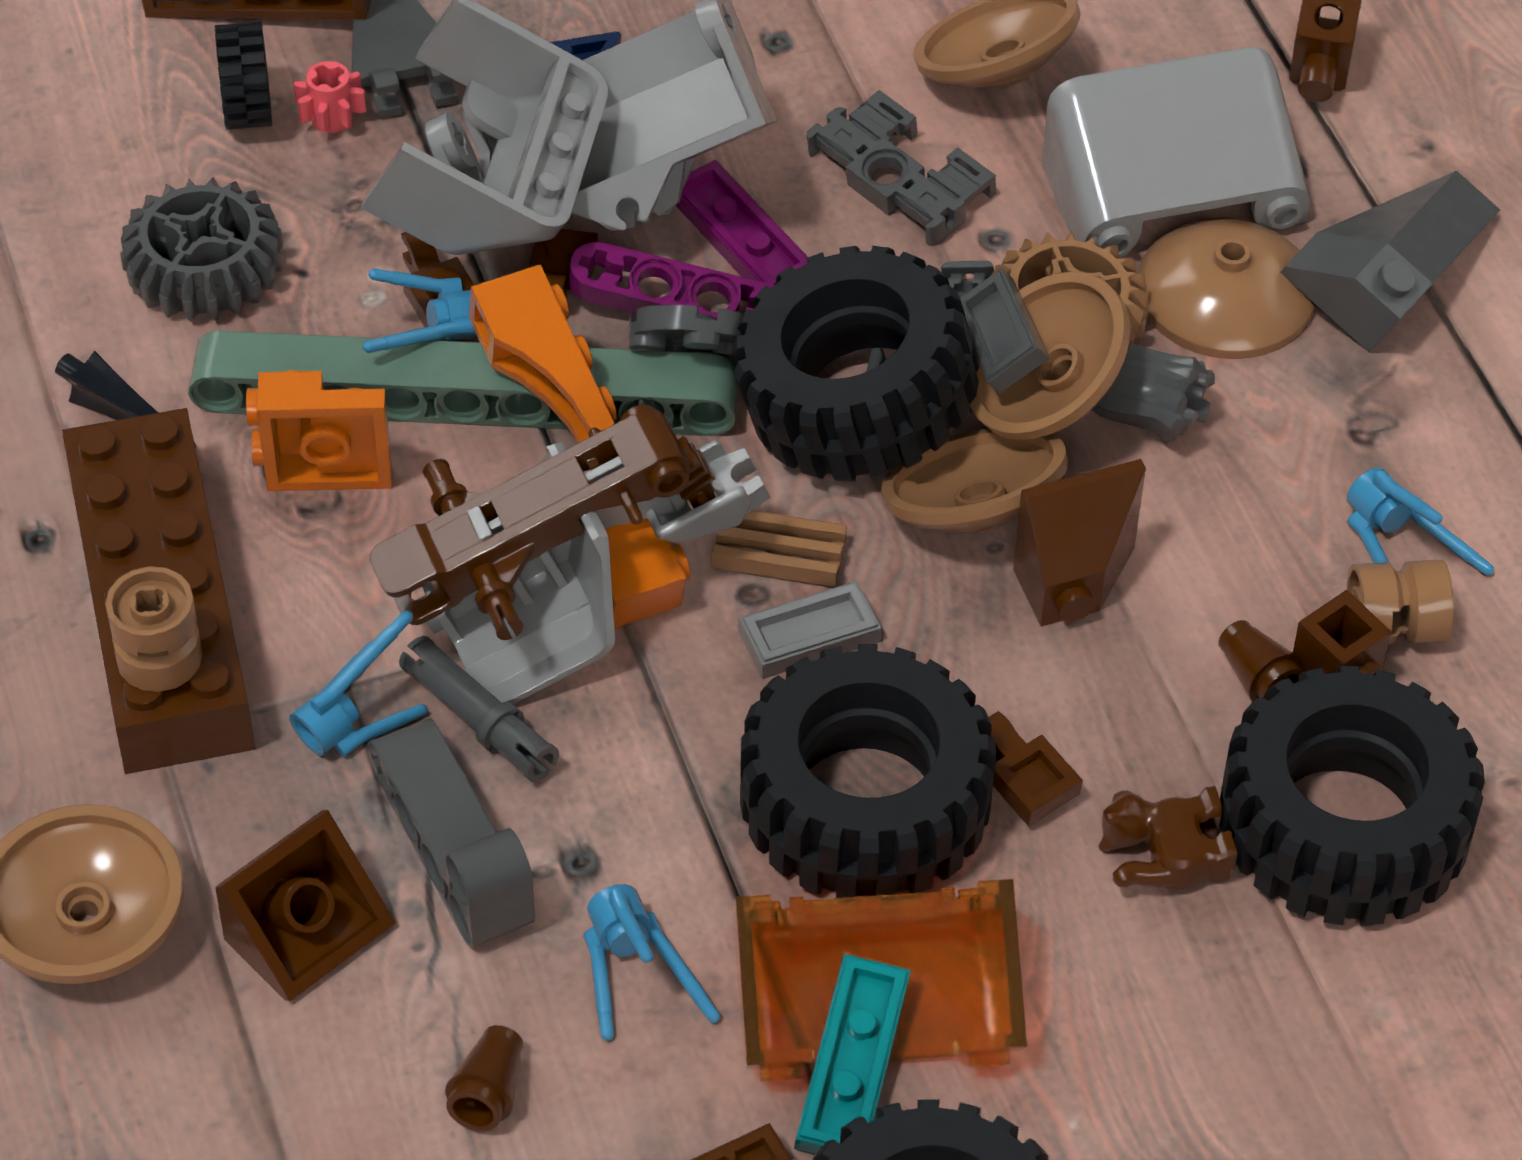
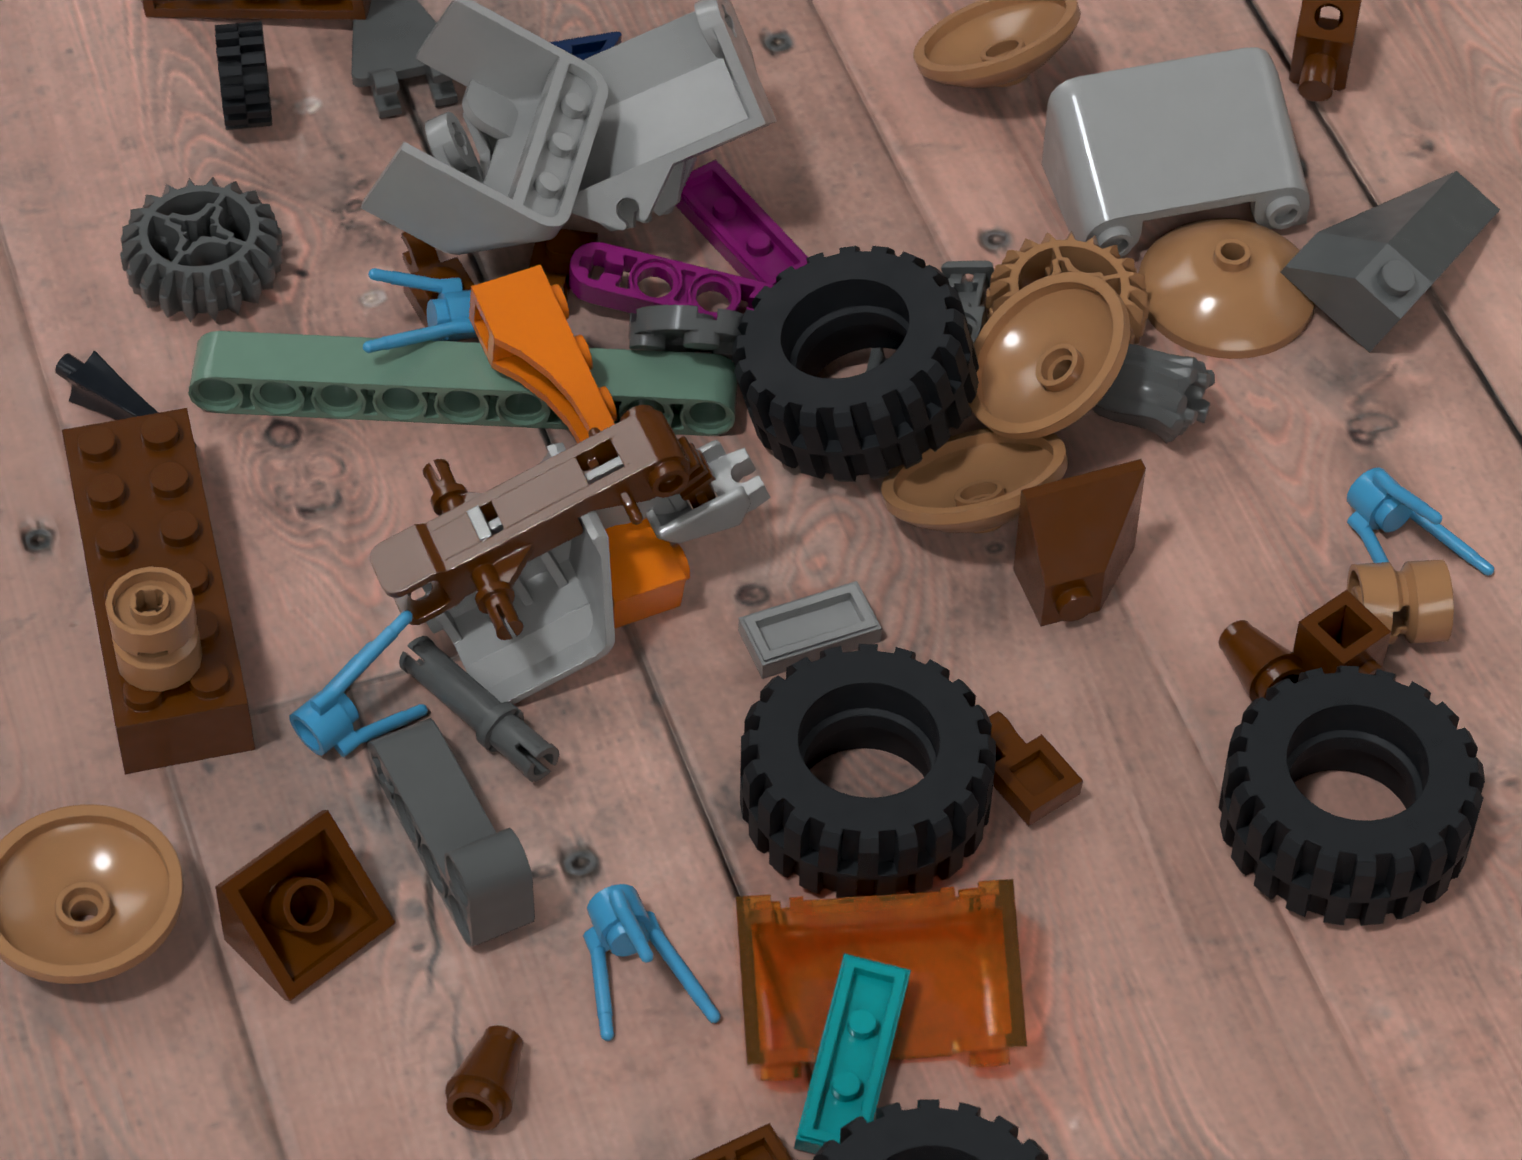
orange plate [246,370,393,491] -> none
coral gear [293,61,367,133] -> none
medium nougat tile [711,510,847,587] -> none
dark grey piece [806,90,996,246] -> none
dark grey tile [960,268,1049,394] -> none
reddish brown animal [1099,786,1237,890] -> none

